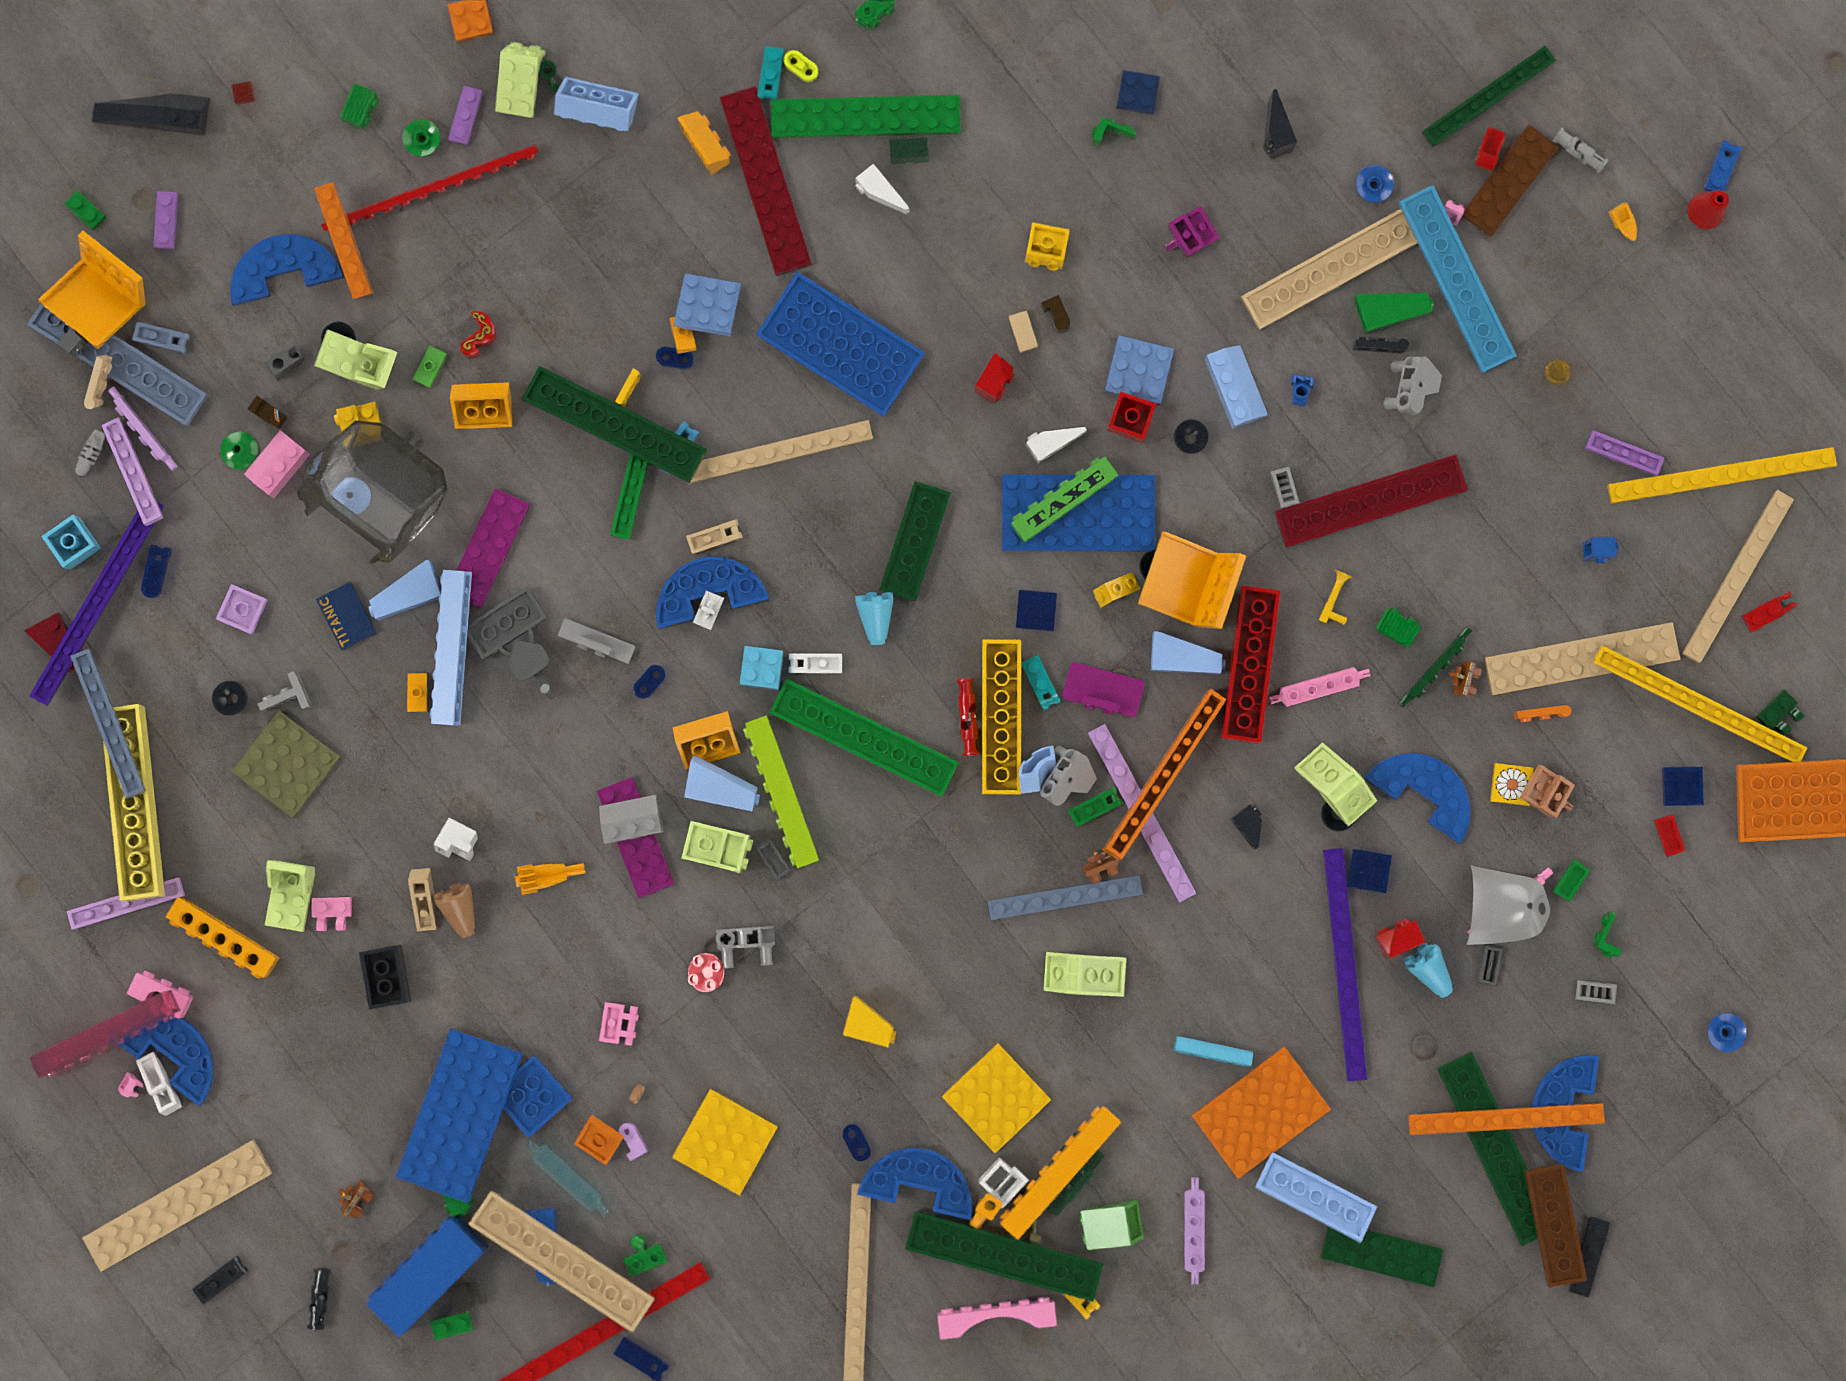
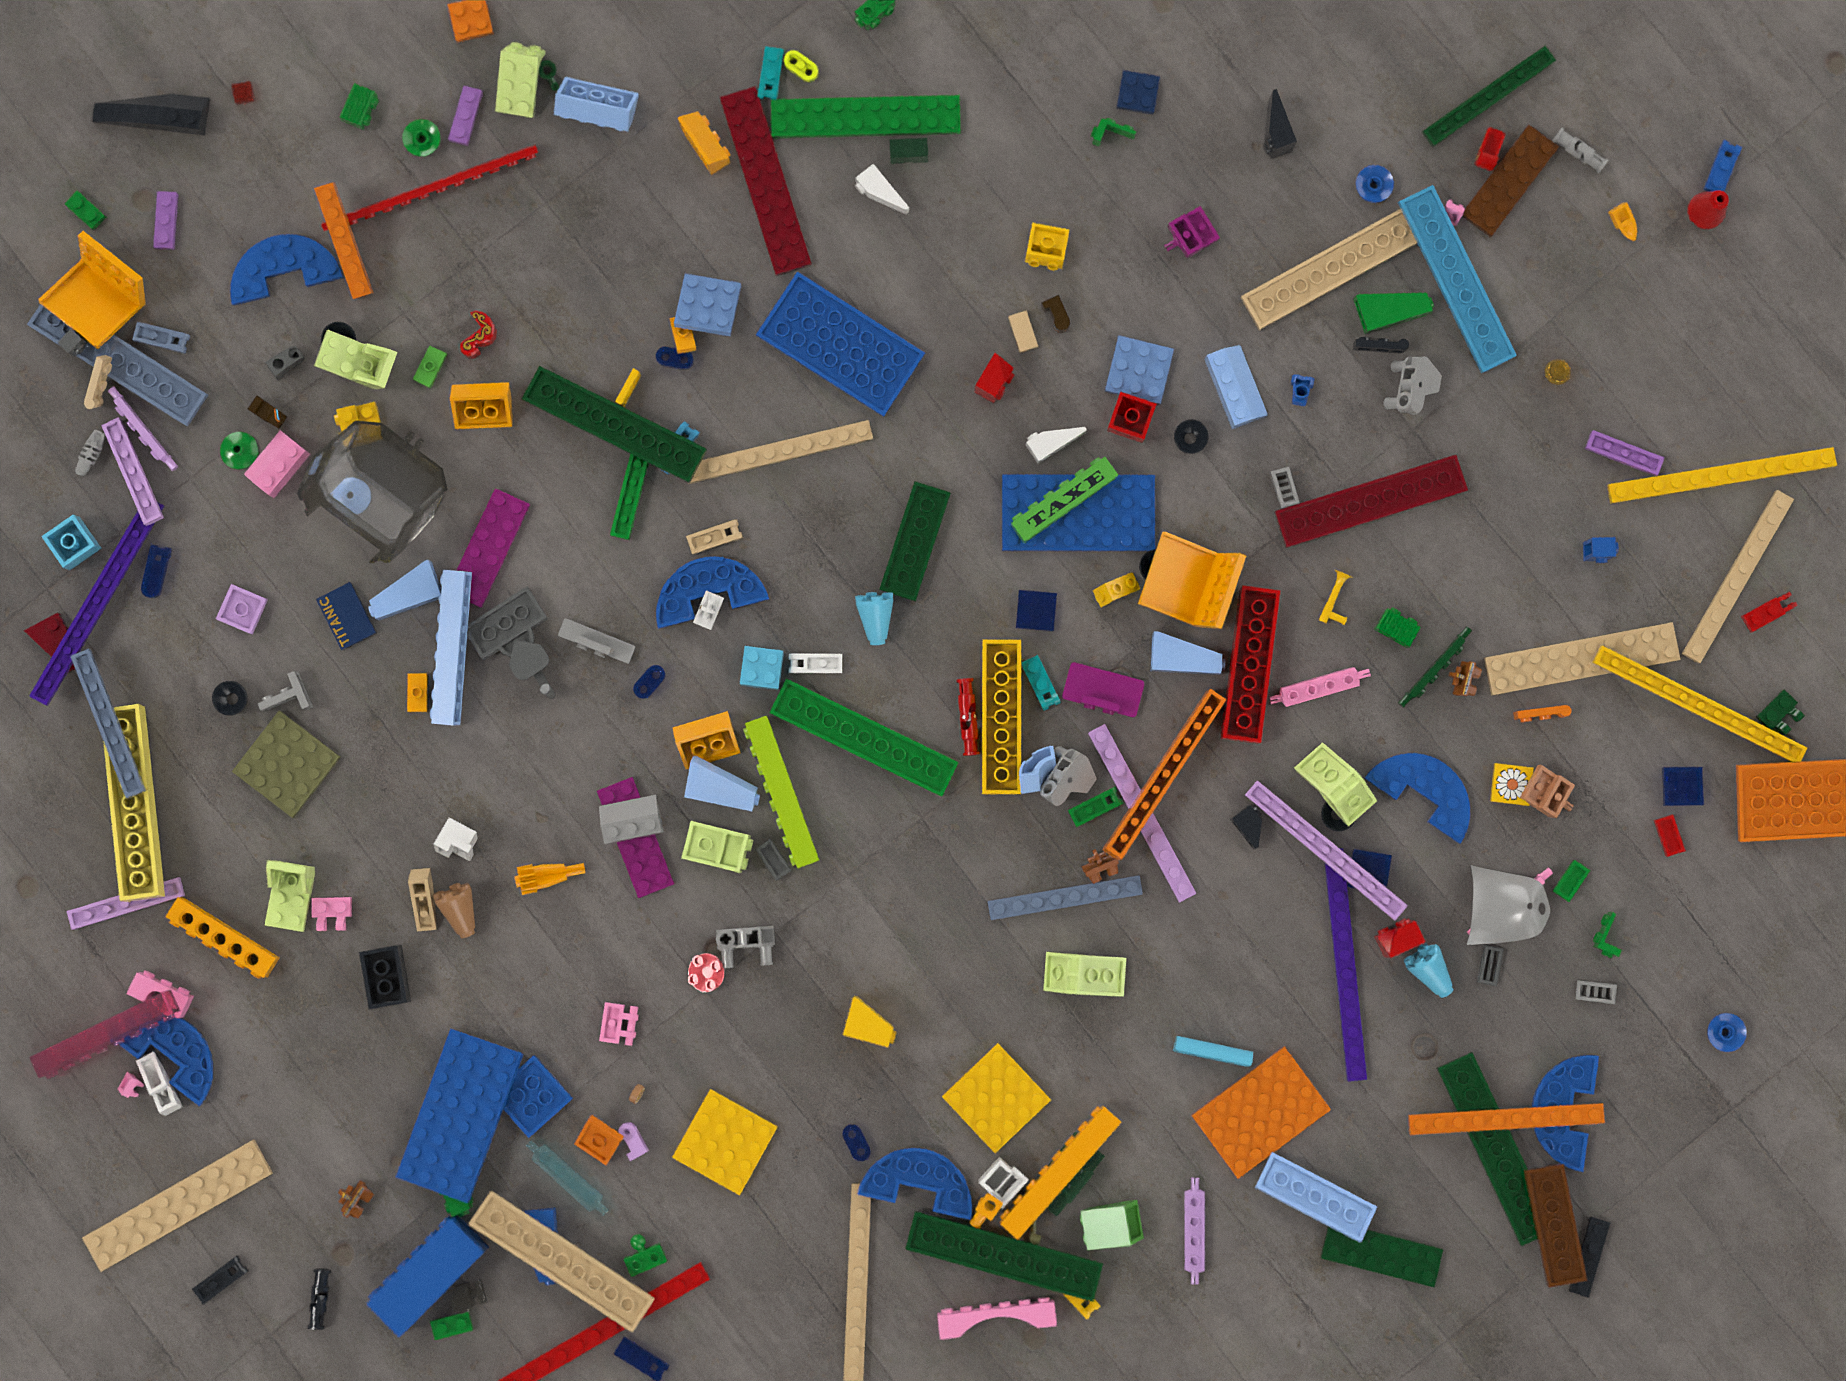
none -> lavender plate [1245,780,1408,921]

